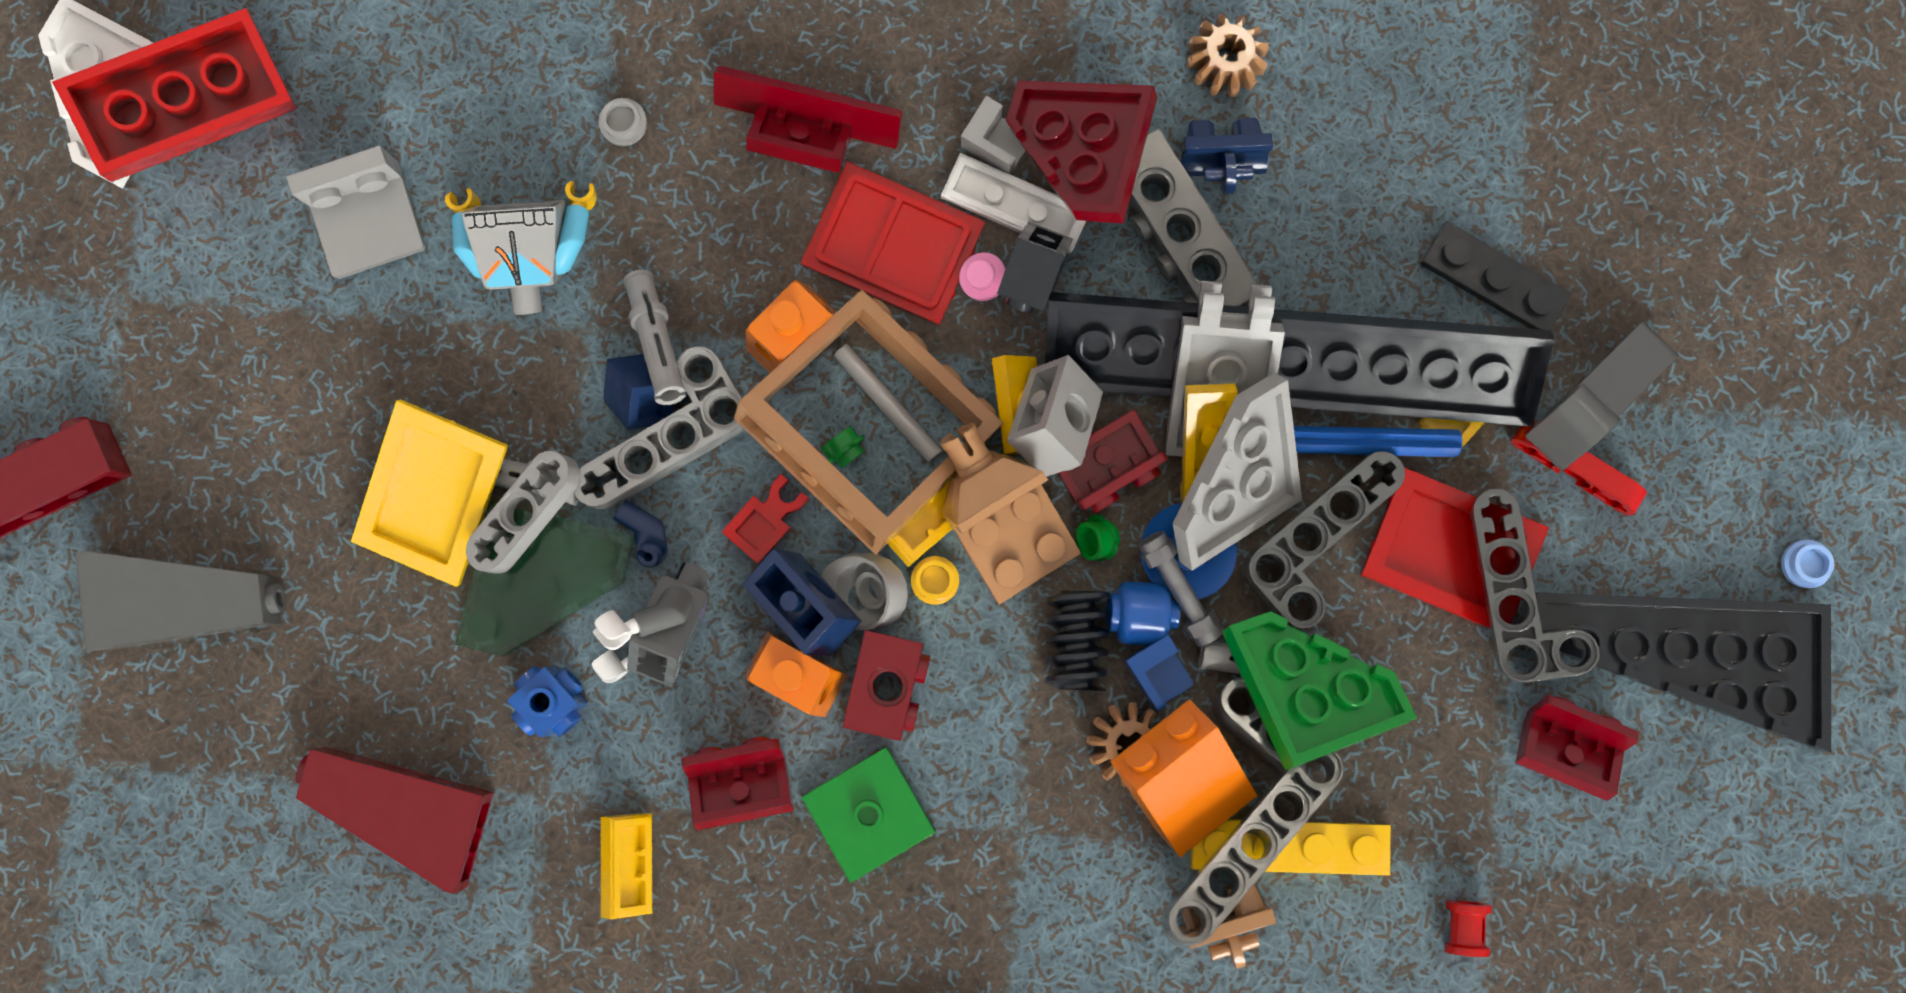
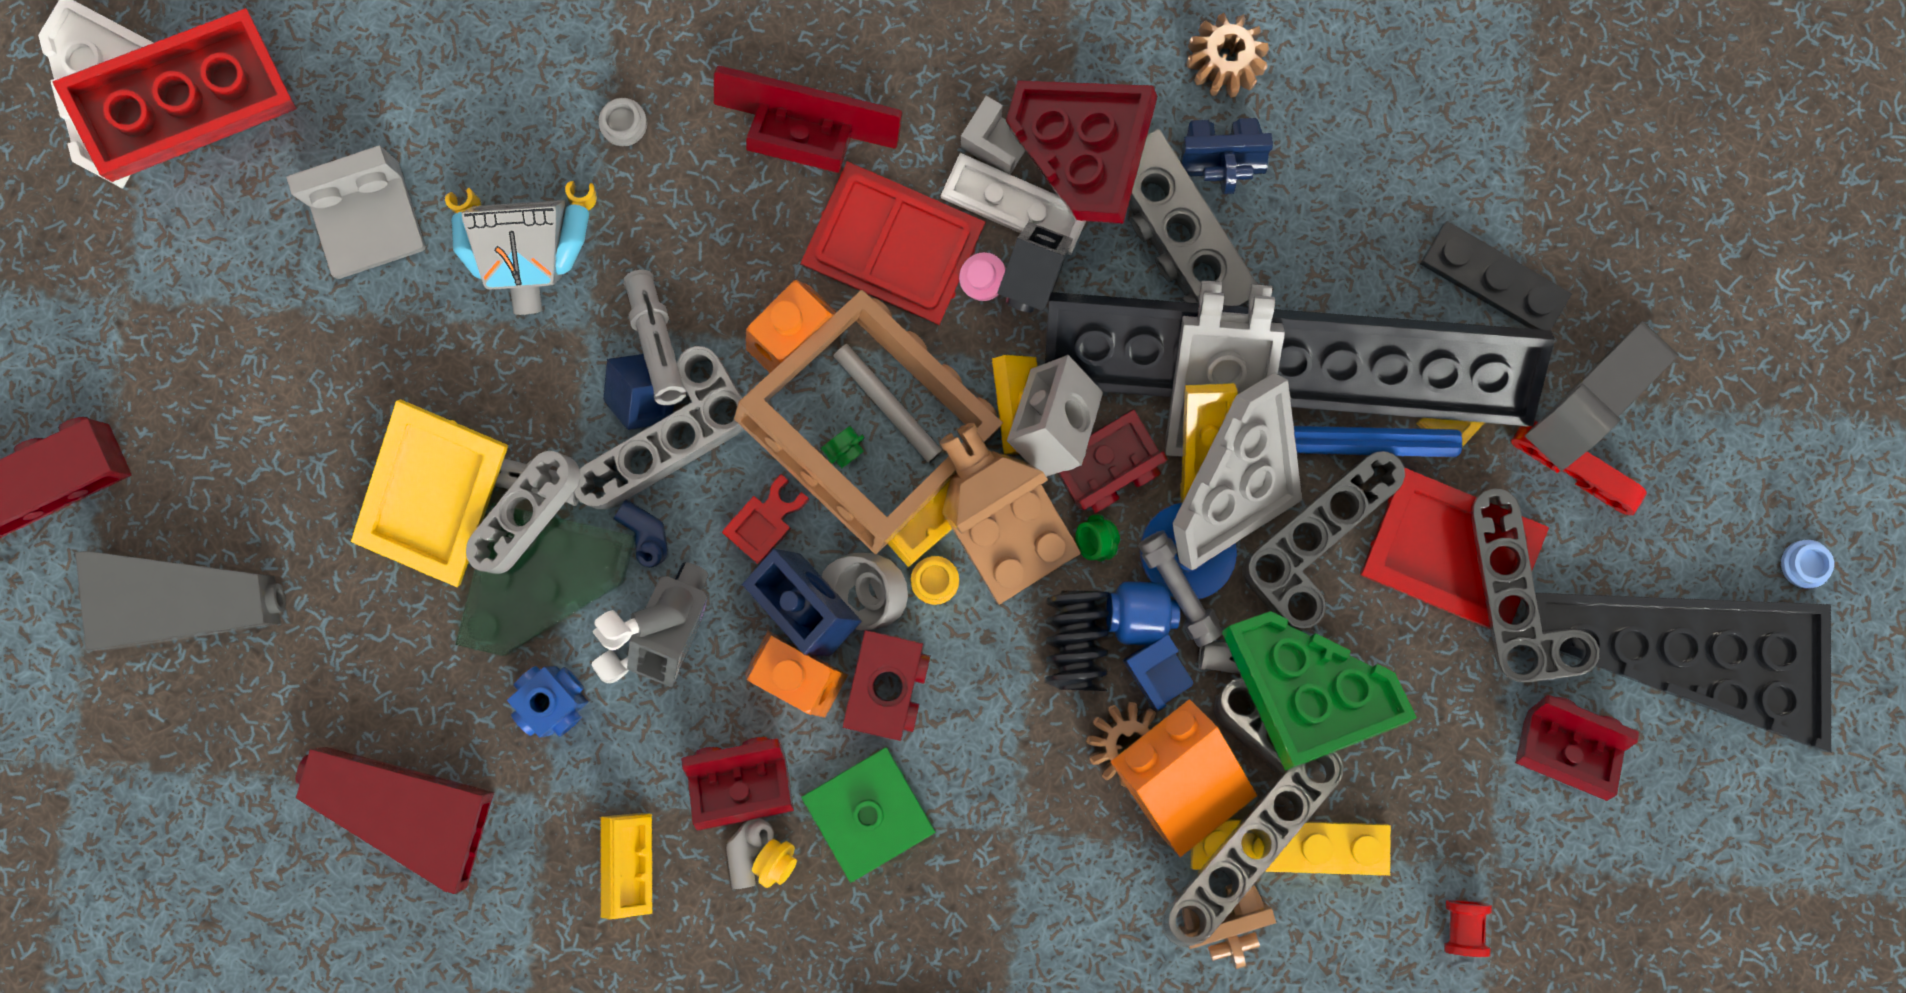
none -> light grey arm [726,818,774,889]
none -> yellow plate [752,839,797,888]

